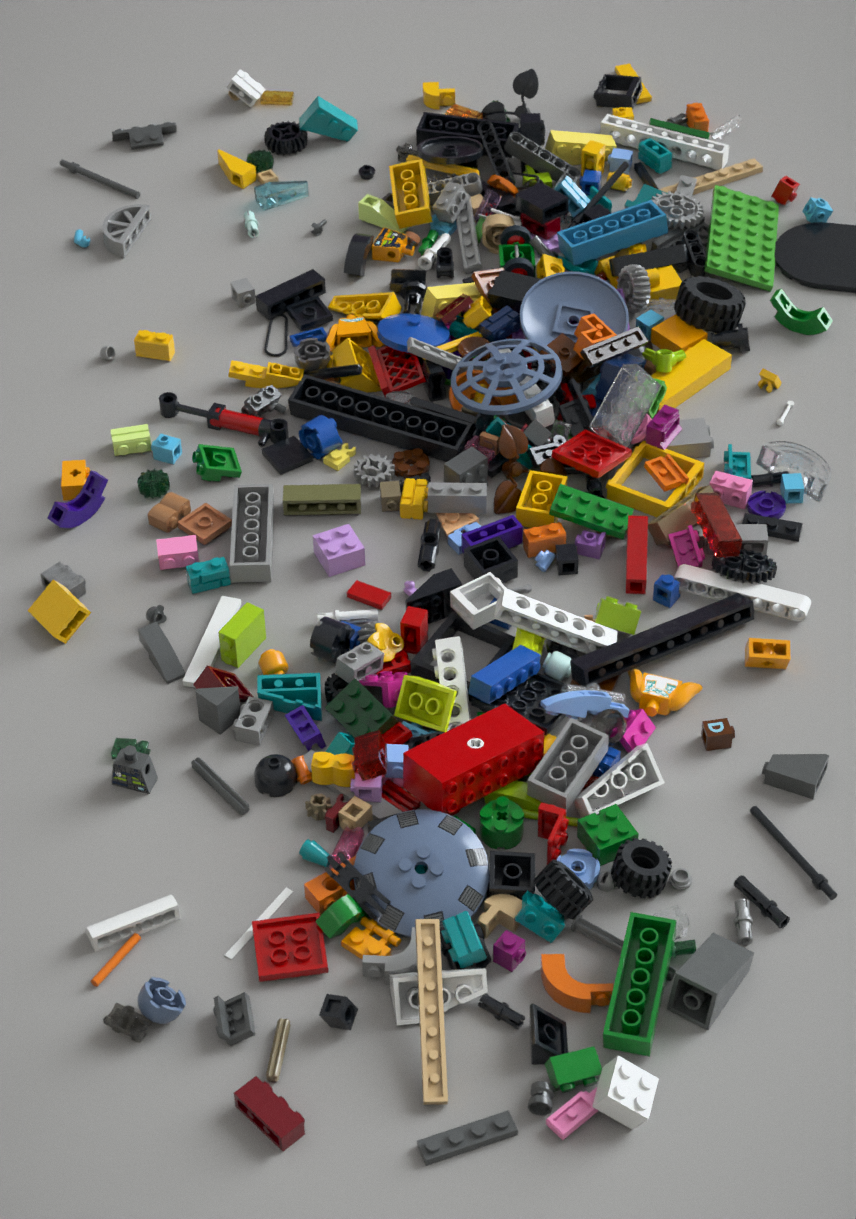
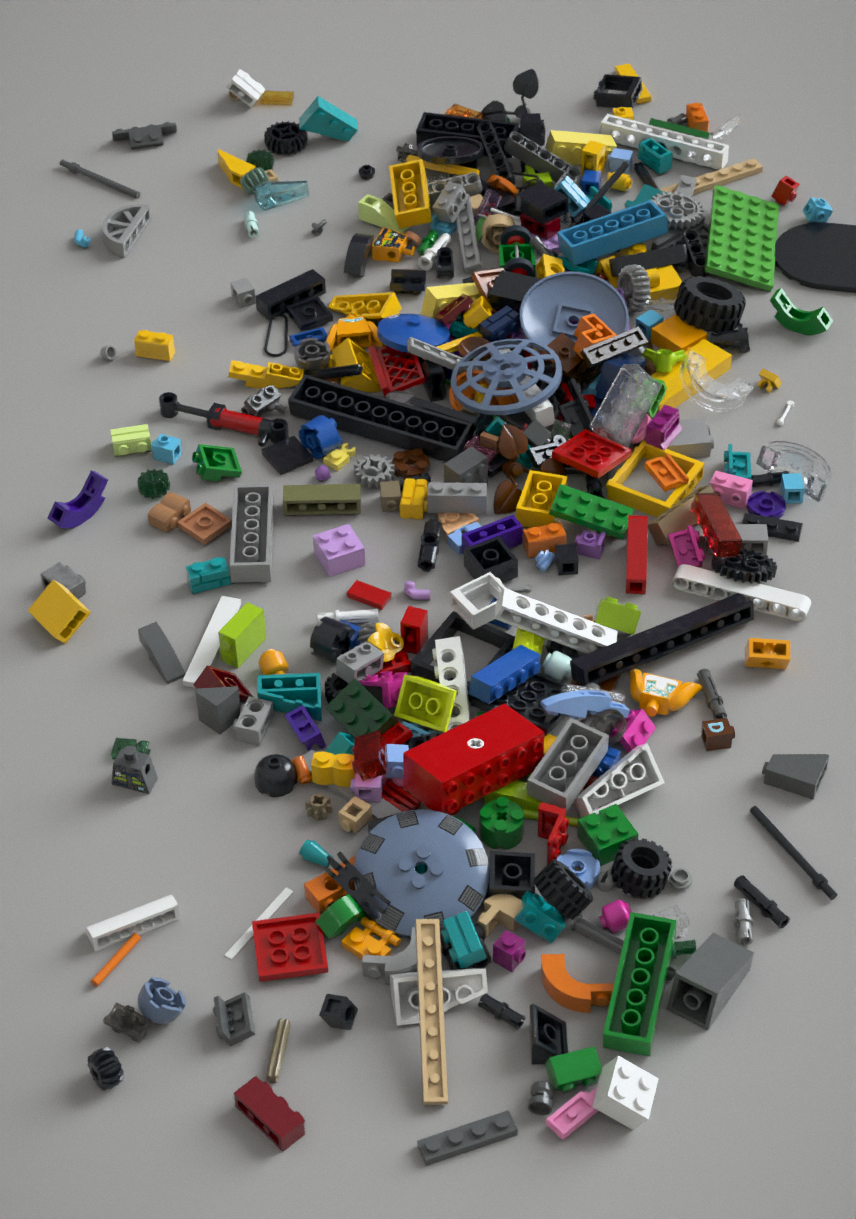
light orange brick [61,460,90,501] -> none
dark grey plate [146,605,167,624] -> none
bright pink brick [156,535,199,570] -> none
dark grey axle [191,757,250,815] -> none
dark red plate [324,794,352,833] -> none
clear pink hinge [331,826,364,864] -> none
black piece [401,281,427,314] -> none
black slope [405,568,462,624] -> none
yellow brick [423,82,455,110] -> none
blue brick [653,574,681,608] -> none
none -> black gear [87,1047,124,1090]
none -> sand green gear [240,167,269,194]
none -> medium lavender hinge [315,464,331,481]
none -> dark pink head [599,899,632,933]
none -> clear brick [680,350,754,412]
none -> dark grey pin [697,669,727,720]

